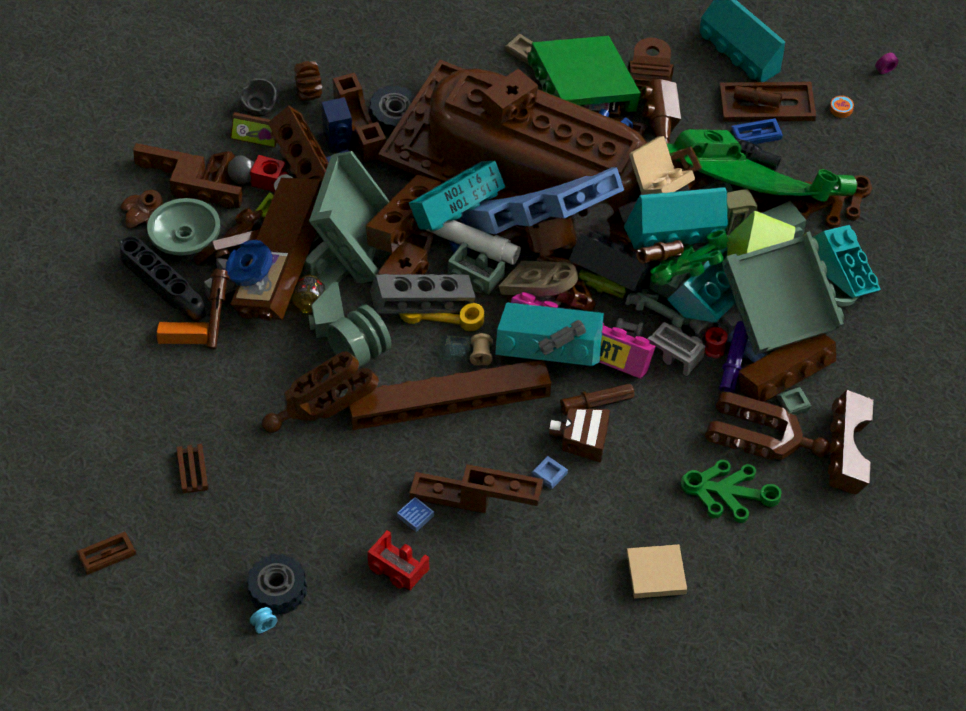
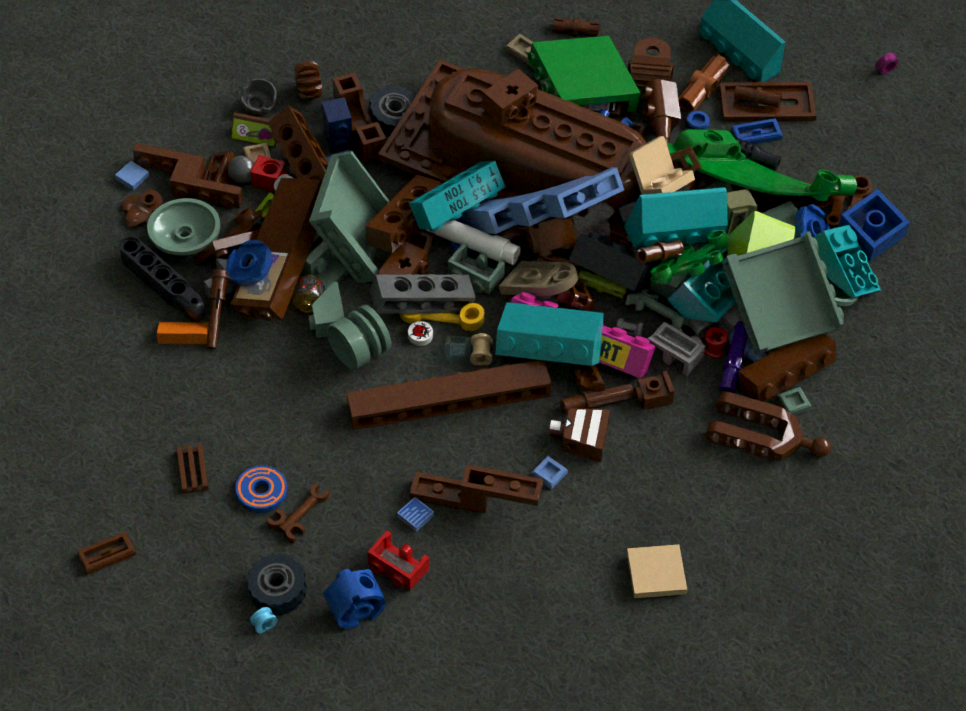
reddish brown piece [262,351,379,433] -> none
dark grey axle [538,320,586,355] -> none
green plant [681,460,782,523] -> none
arch [828,390,873,494] -> none
orange tile [830,96,854,118] -> none
none -> medium blue tile [115,161,149,191]
none -> blue tile [236,466,287,513]
none -> tan tile [244,143,271,163]
none -> reddish brown bar [266,483,330,543]
none -> blue brick [323,569,386,629]
none -> white tile [408,321,433,346]
none -> reddish brown pin [553,18,599,37]
none -> reddish brown tile [573,365,605,392]
none -> reddish brown brick [634,371,675,410]
none -> dark orange piece [678,55,730,113]
none -> blue tile [686,111,710,130]
none -> blue tile [795,204,830,238]
none -> blue brick [838,189,910,261]

